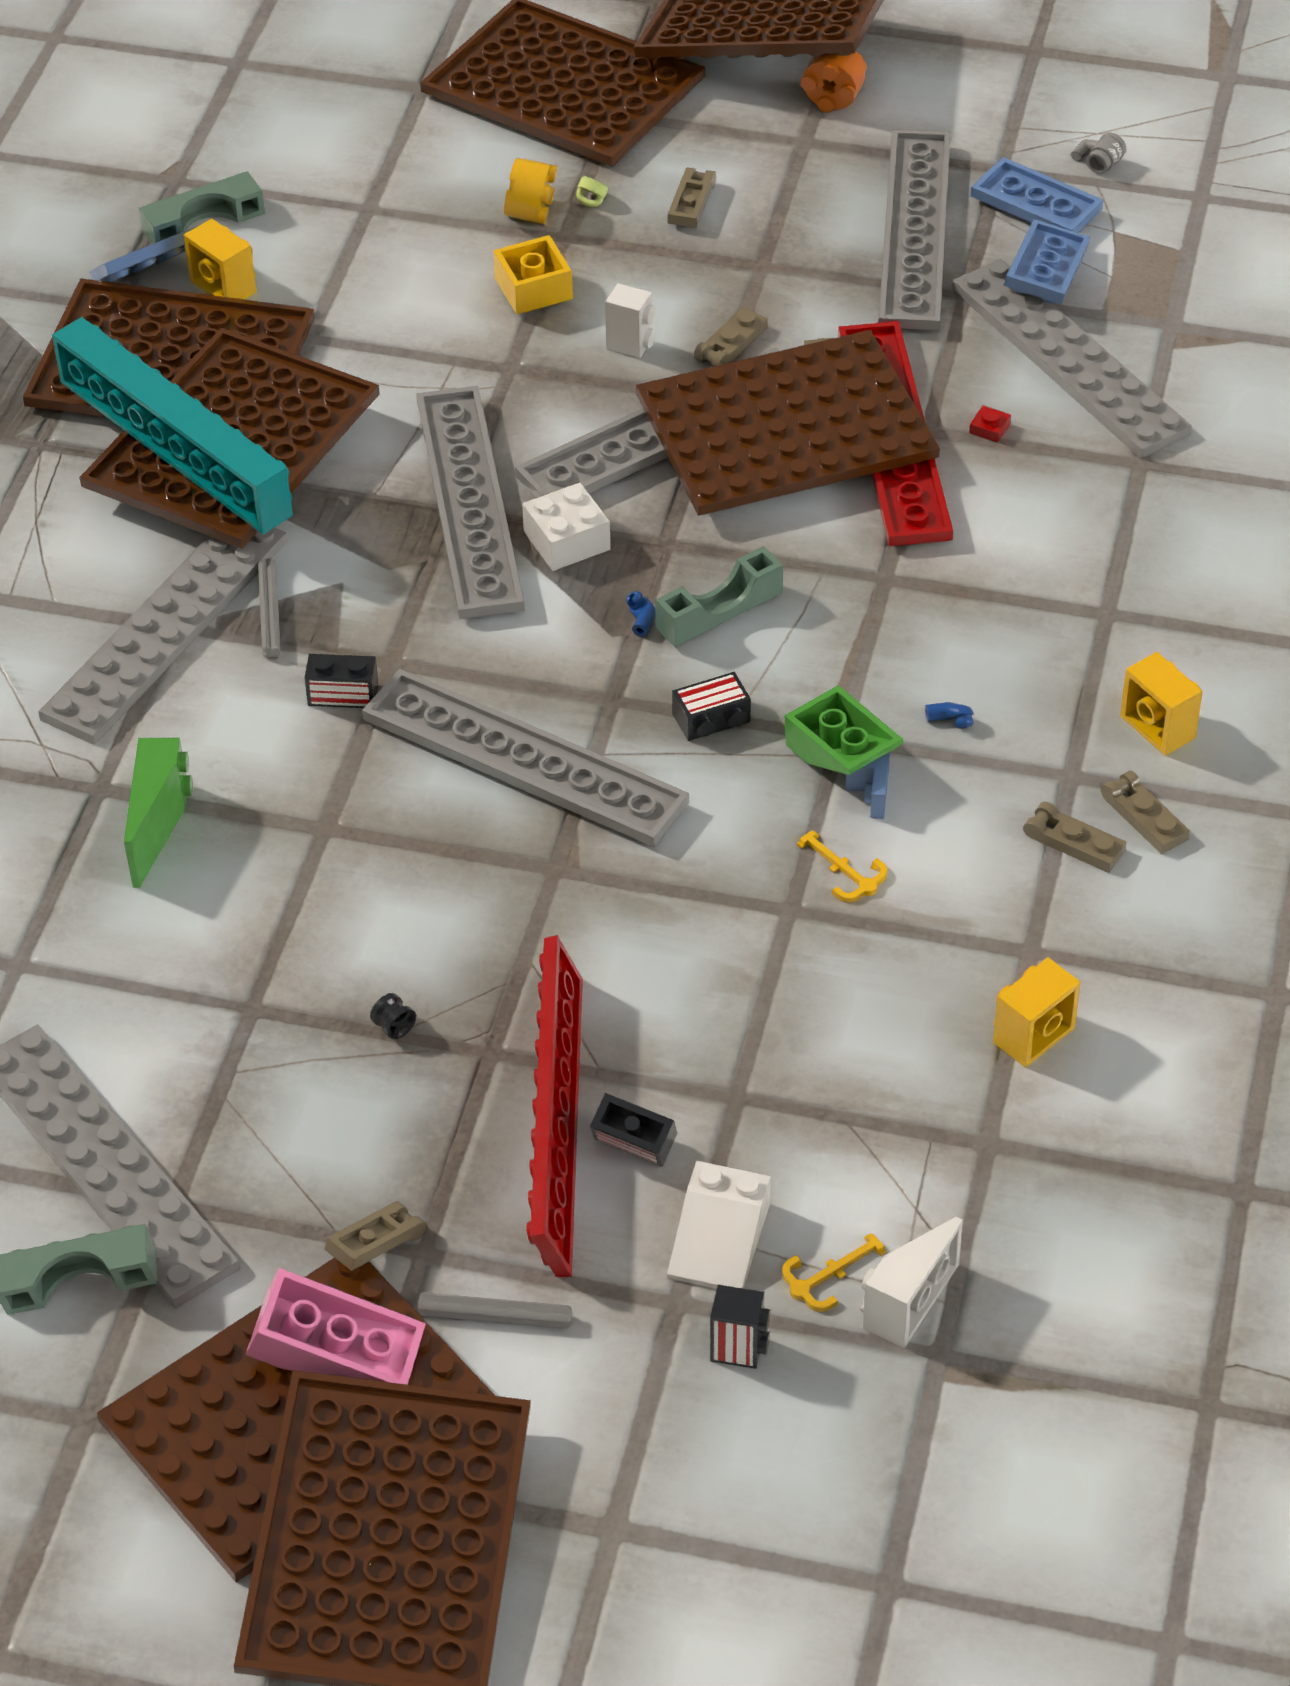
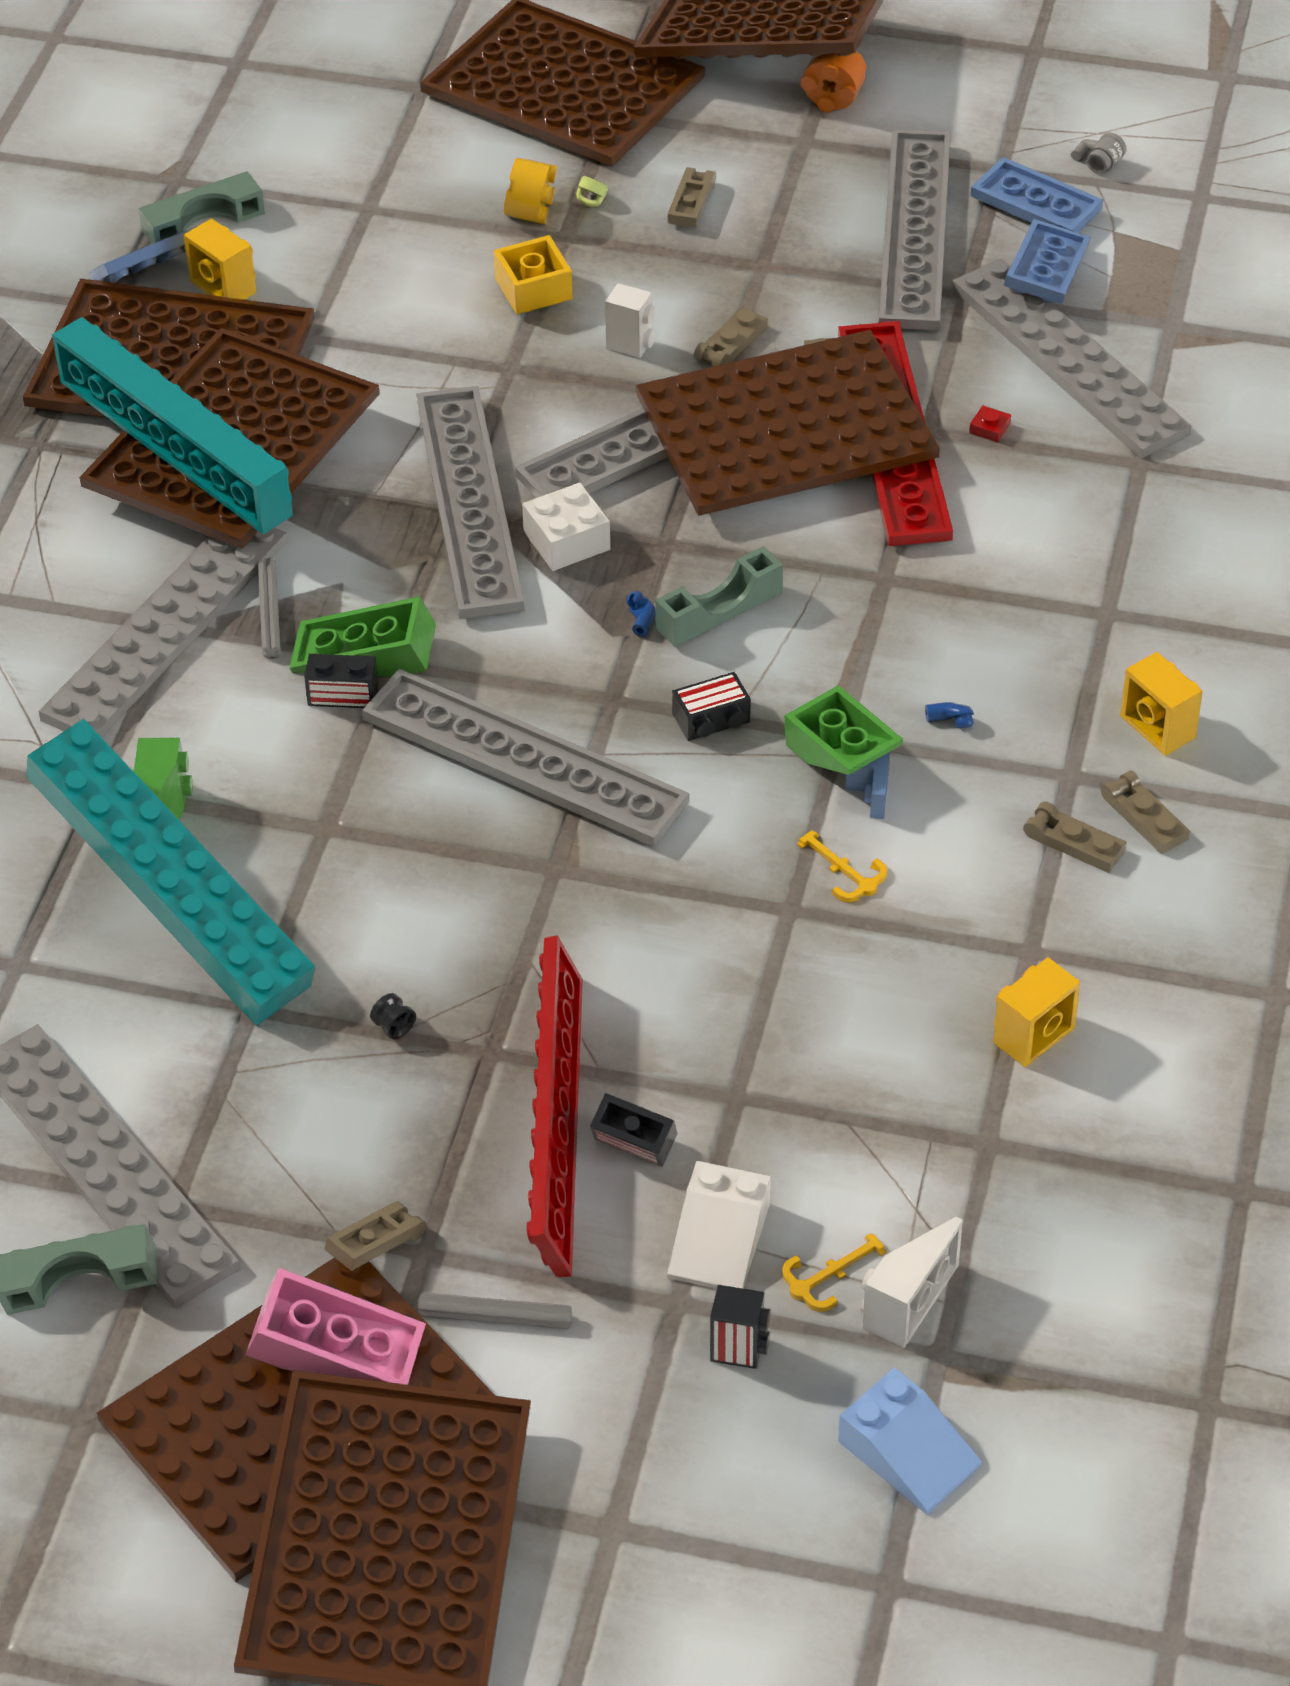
none -> teal brick [26,718,316,1026]
none -> bright green slope [289,596,436,677]
none -> light blue slope [838,1367,982,1515]

